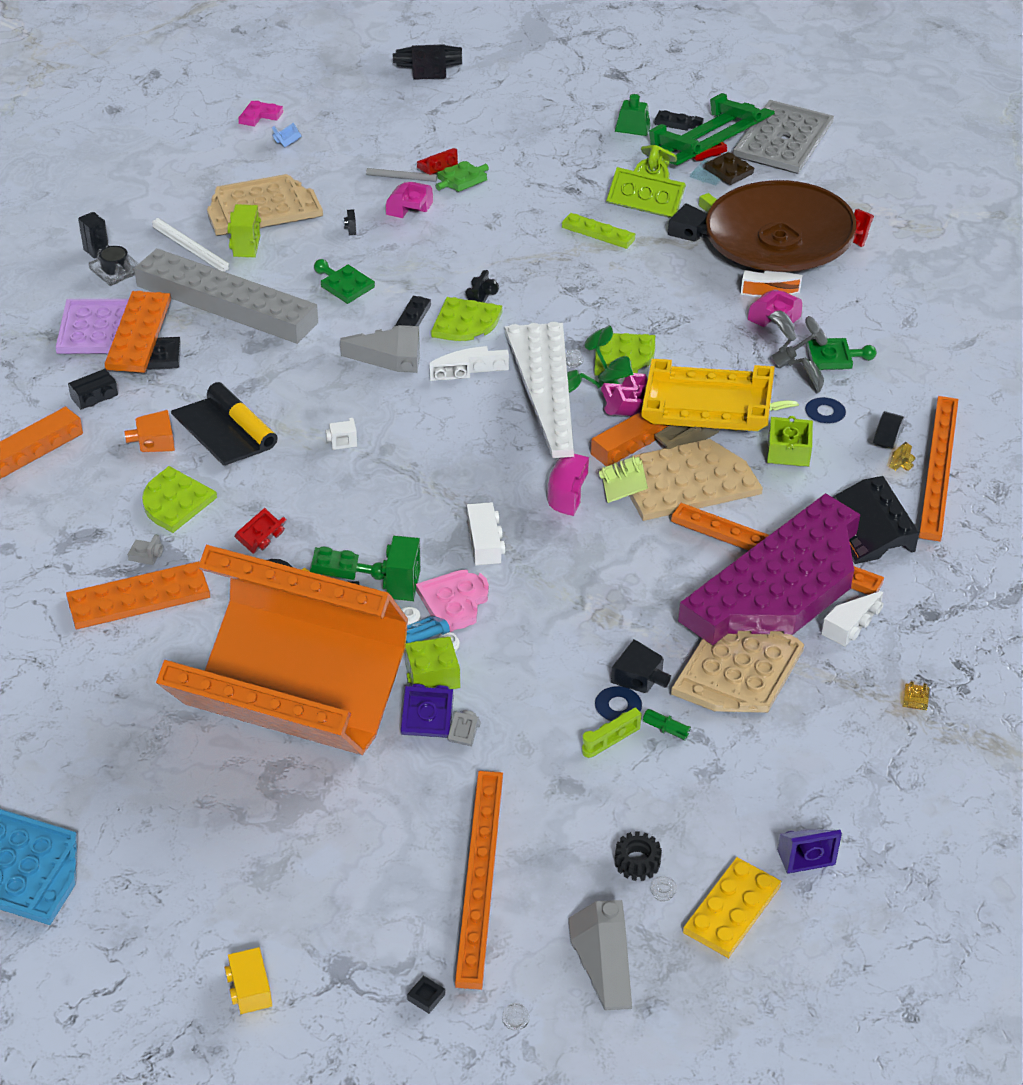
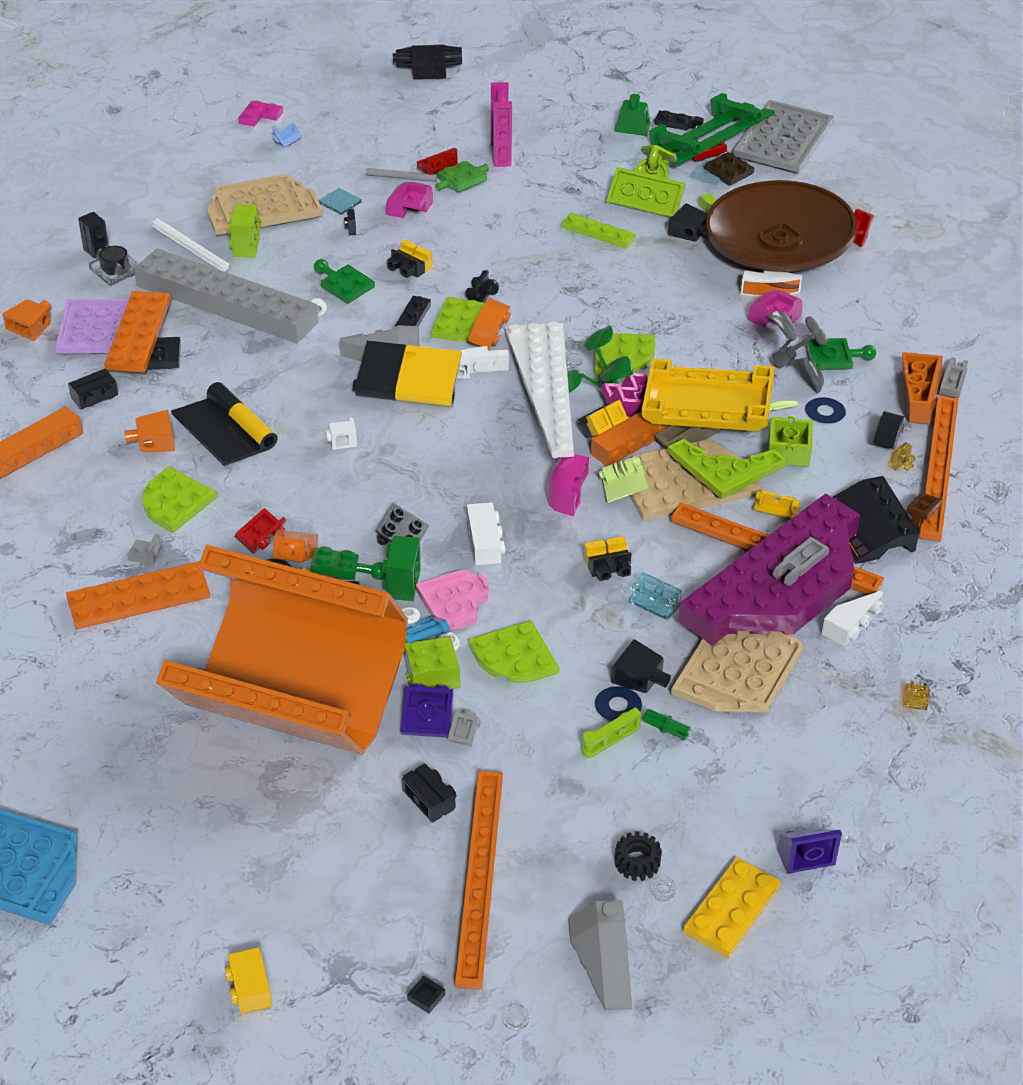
none -> orange torso [2,300,51,341]
none -> orange torso [273,529,318,562]
none -> white plate [309,298,327,317]
none -> clear light blue piece [318,188,362,215]
none -> door [352,340,462,407]
none -> hinge [375,502,429,545]
none -> black hips [387,239,433,278]
none -> black brick [402,763,457,823]
none -> orange brick [467,297,511,350]
none -> lime plate [468,620,559,683]
none -> dark pink fence [490,82,512,167]
none -> yellow hips [578,400,628,438]
none -> black hips [583,536,632,581]
none -> clear light blue hinge [629,572,682,621]
none -> lime plate [667,439,788,499]
none -> yellow hinge [753,490,801,519]
none -> light grey hinge [773,537,829,586]
none -> orange wedge [902,352,943,424]
none -> reddish brown plate [906,492,942,528]
none -> light grey hinge [939,357,968,398]

